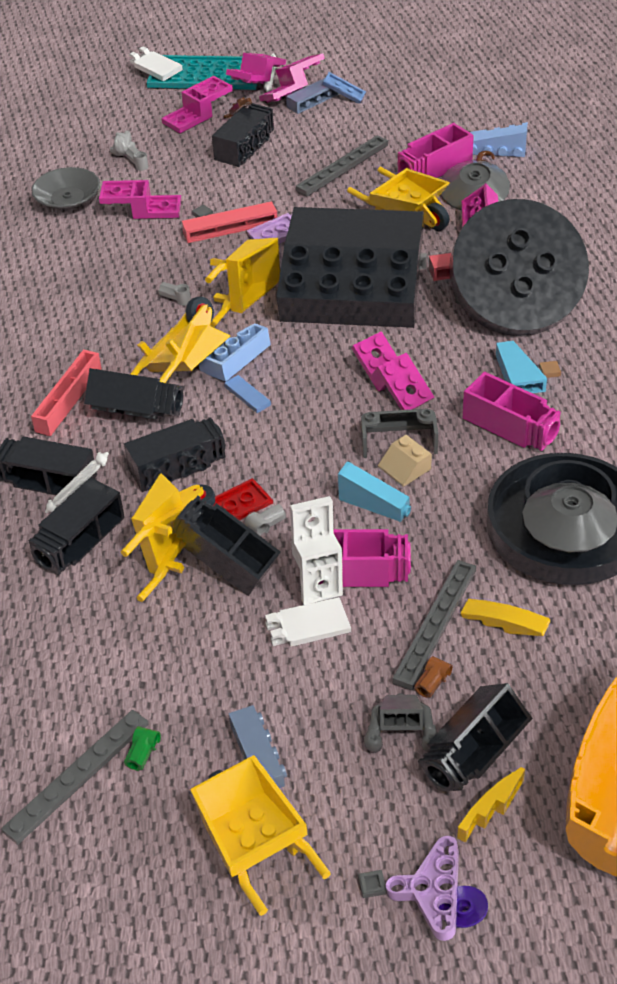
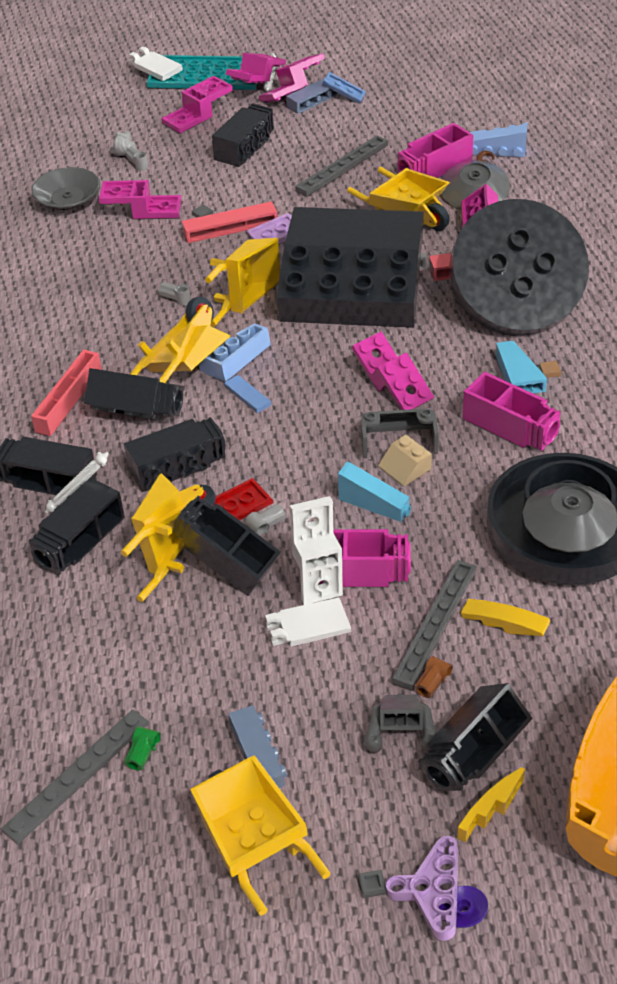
reddish brown plate [223,97,252,119] -> none

